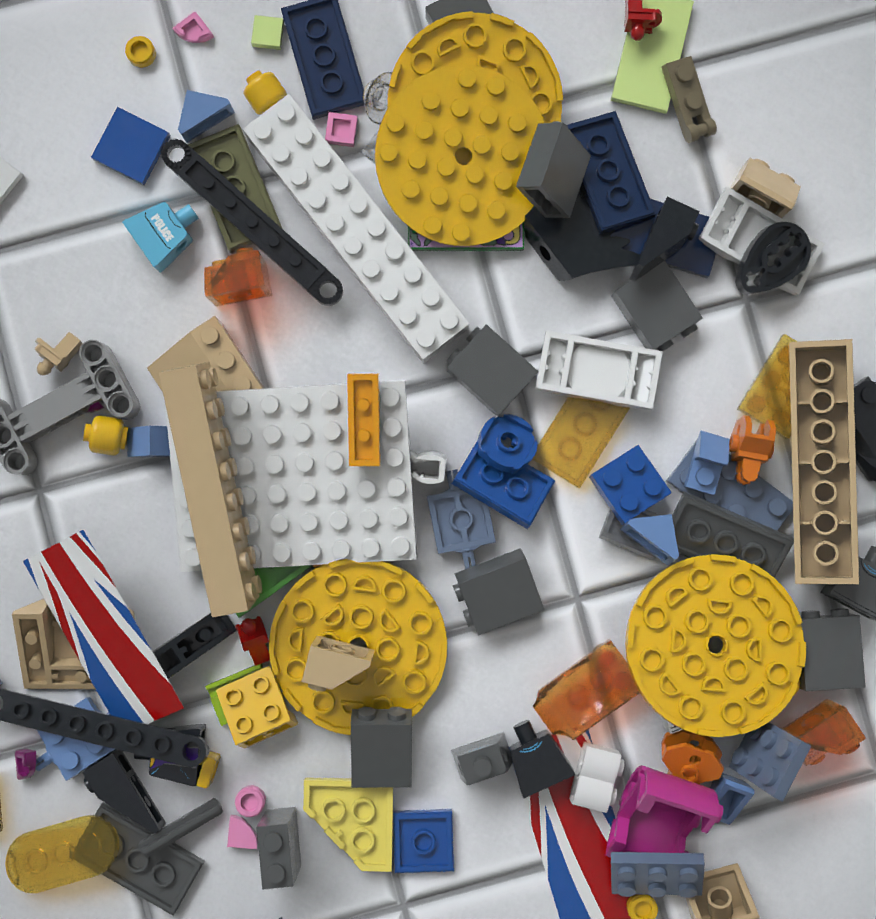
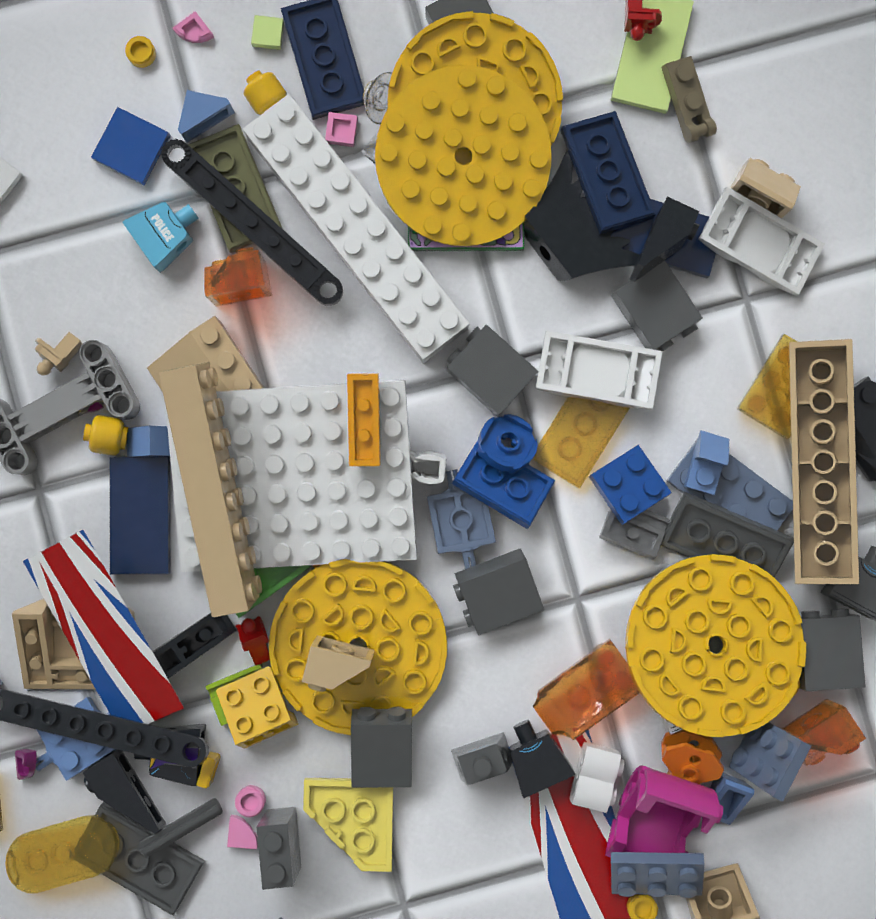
blue tile [393,809,454,873] -> none
dark grey brick [516,121,591,218] -> none
medium blue slope [620,514,679,565] -> none
orange hinge [729,415,776,486] -> none
black piece [735,222,811,295] -> none
none -> dark blue tile [109,456,171,575]

